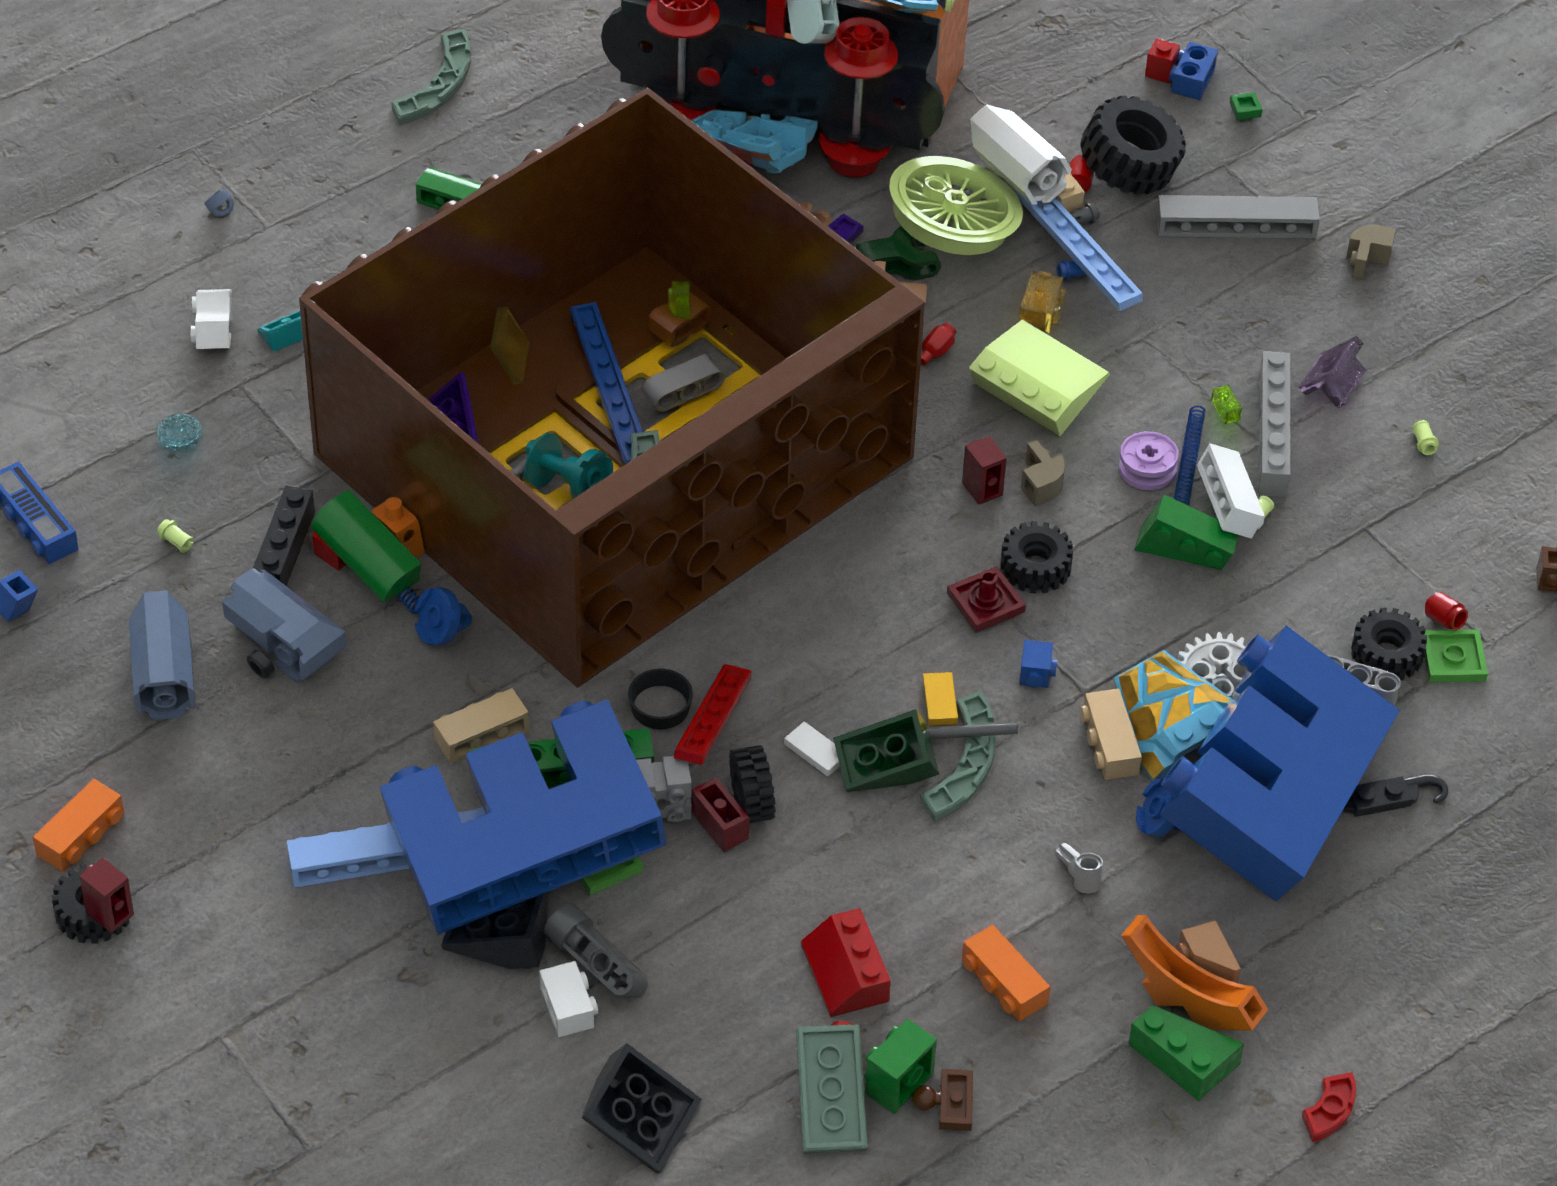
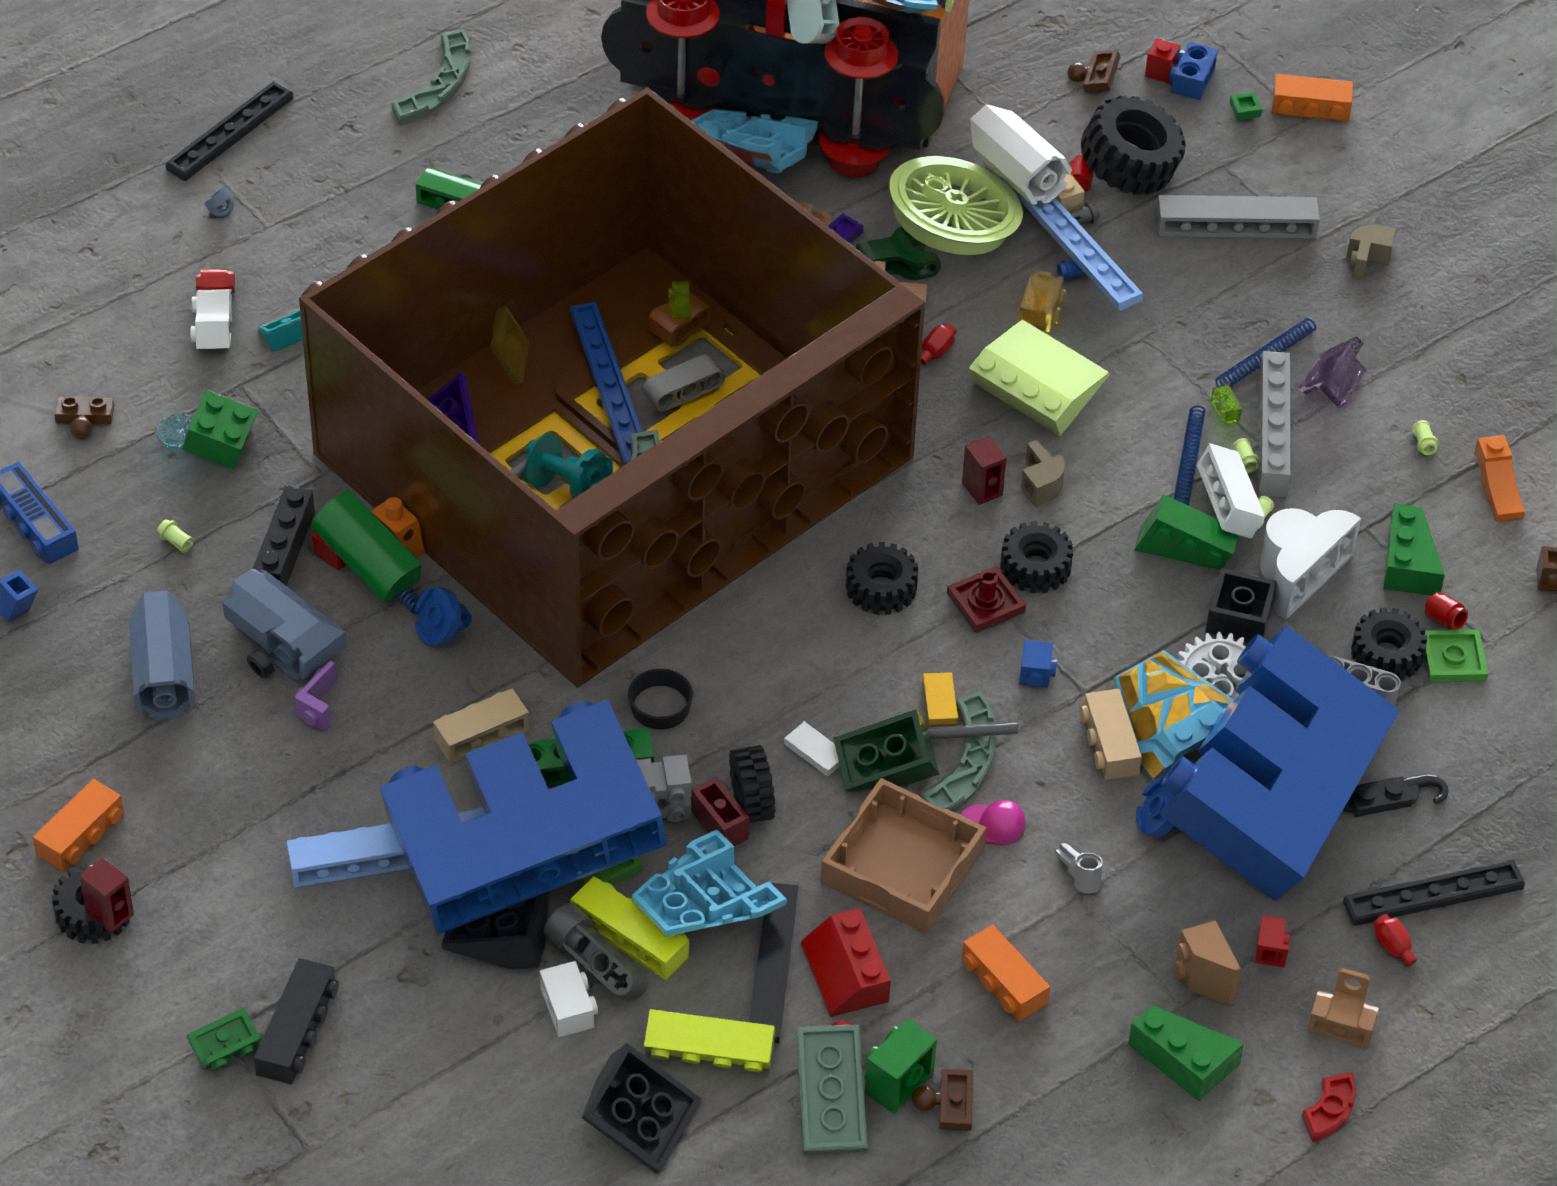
red tile [674,664,752,765] -> none
lavender wheel [1119,431,1179,491] -> none
orange arch [1121,915,1269,1031] -> none
none -> reddish brown plate [54,396,114,439]
none -> black tile [165,81,293,181]
none -> green brick [182,389,258,470]
none -> green bracket [186,1007,263,1071]
none -> red brick [196,269,235,293]
none -> black brick [254,958,339,1085]
none -> medium lavender bracket [294,661,337,731]
none -> neon yellow brick [570,876,689,981]
none -> medium azure wedge [632,829,787,936]
none -> neon yellow brick [644,1009,776,1072]
none -> black tile [750,883,798,1043]
none -> medium nougat tile [820,778,987,934]
none -> black tyre [846,542,918,615]
none -> dark pink cap [961,800,1026,845]
none -> reddish brown plate [1068,50,1121,92]
none -> black brick [1205,568,1277,642]
none -> blue piece [1215,318,1317,392]
none -> yellowish green pin [1233,438,1260,473]
none -> red brick [1254,915,1290,968]
none -> white brick [1260,508,1361,620]
none -> orange brick [1272,74,1353,122]
none -> medium nougat piece [1307,968,1379,1049]
none -> black tile [1343,859,1525,926]
none -> red plant [1373,914,1417,967]
none -> green wedge [1383,503,1445,596]
none -> orange slope [1474,435,1525,522]

